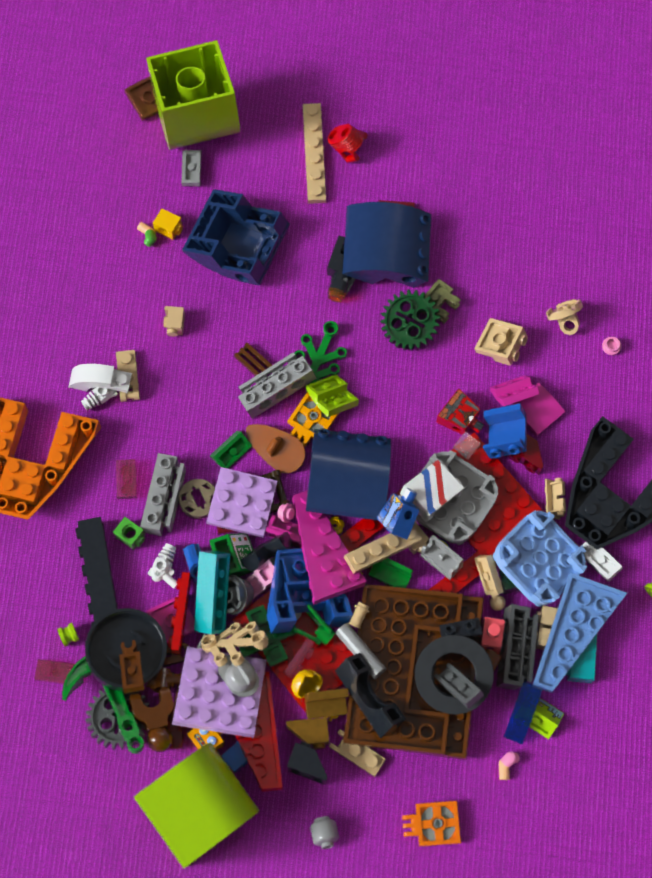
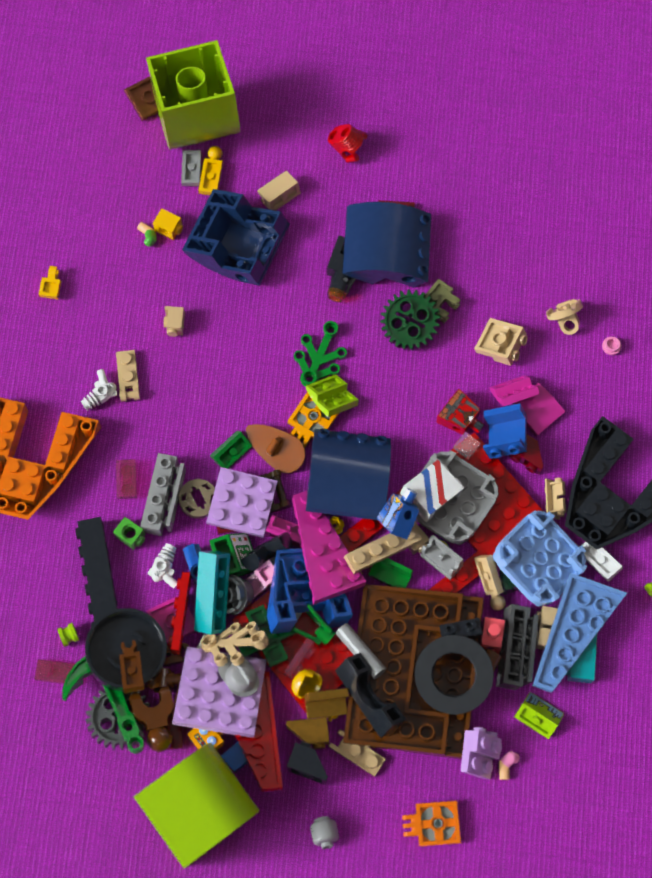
white arch [69,364,132,393] -> none
reddish brown tile [234,343,272,376] -> none
light grey brick [238,352,317,419] -> none
bright pink plate [278,503,295,523] -> none
tan plate [303,103,326,204] -> none
tan pin [348,602,369,629] -> none
dark grey hinge [434,663,484,709] -> none
clear blue tile [504,681,543,745] -> none
none -> yellow plate [38,266,61,299]
none -> yellow plate [199,146,223,195]
none -> tan hinge [257,170,300,211]
none -> lavender plate [461,727,502,779]

